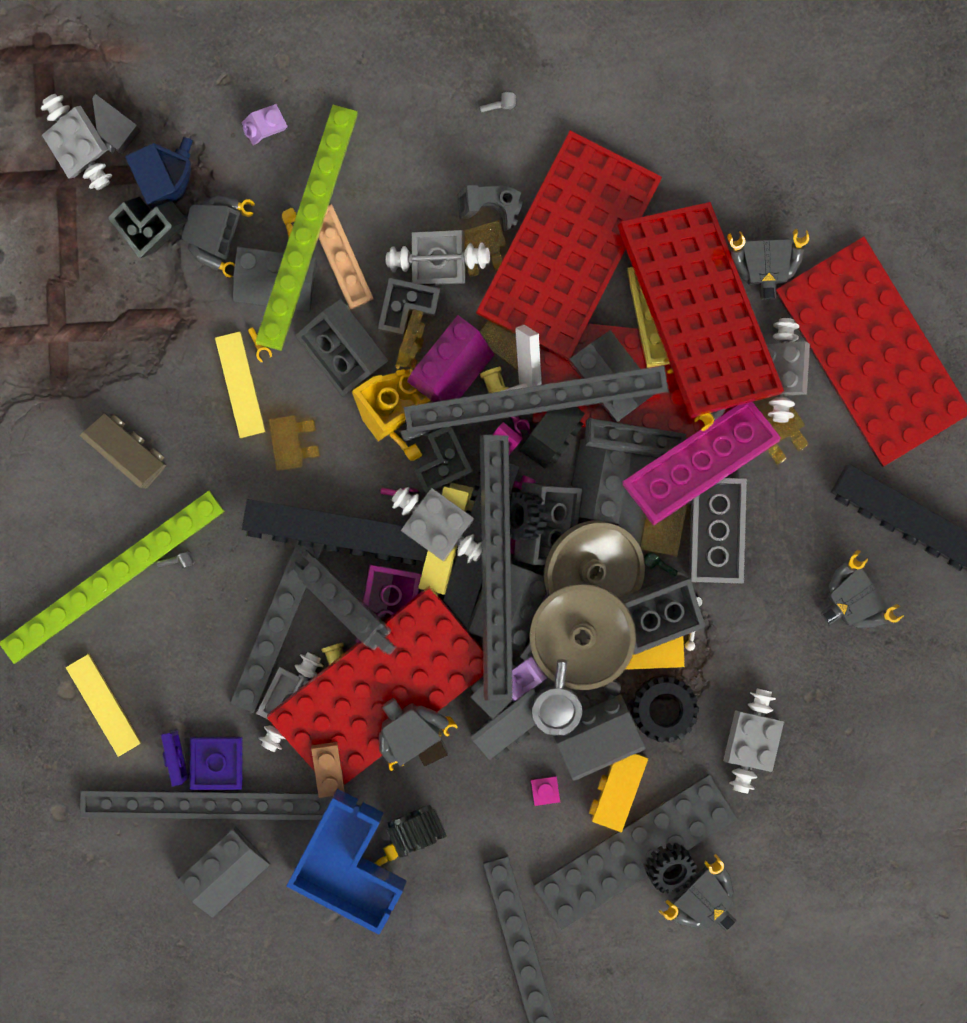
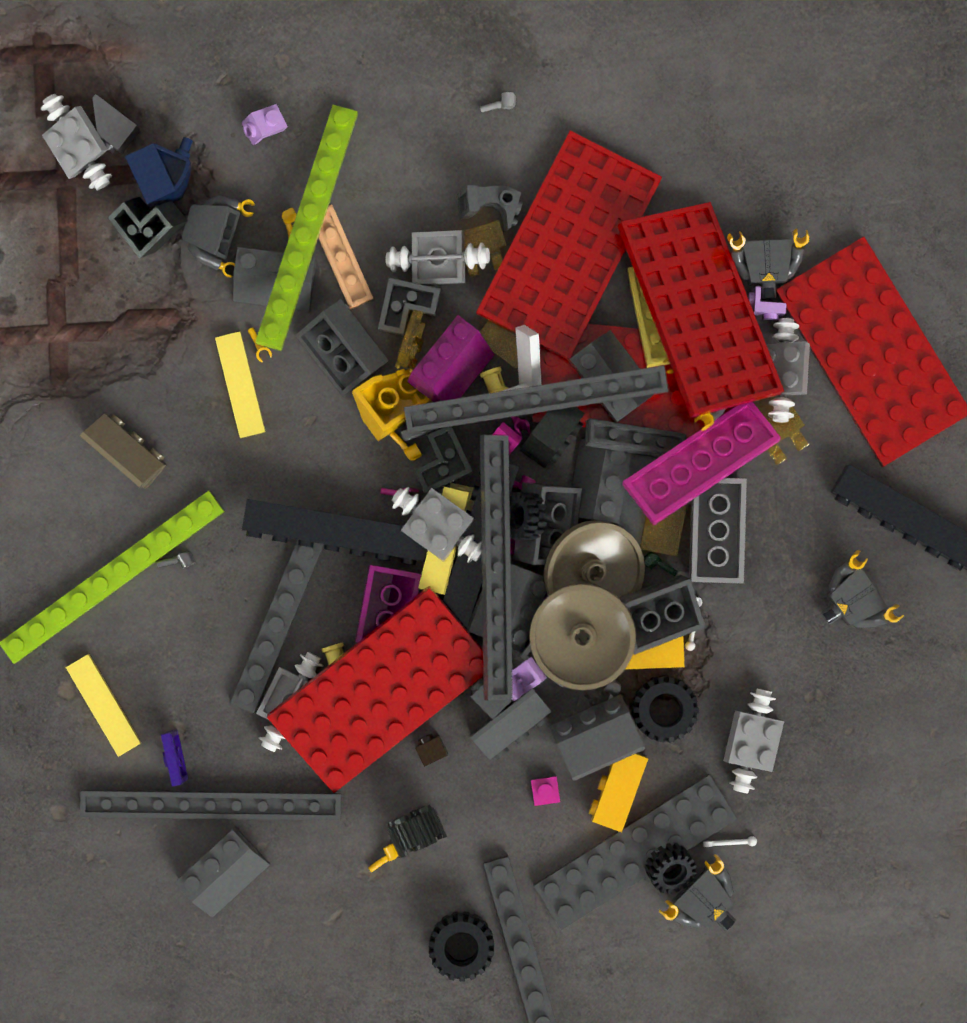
dark purple plate [190,737,243,790] -> none
clear yellow plate [269,416,320,471] -> none
blue piece [286,788,407,935] -> none
dark grey hinge [290,549,396,655] -> none
medium nougat plate [311,742,345,798] -> none
dark grey torso [379,698,458,771] -> none
flat silver piece [532,659,582,735] -> none
none -> black tyre [429,911,494,982]
none -> white hinge [703,836,757,847]
none -> lavender bracket [748,286,786,321]

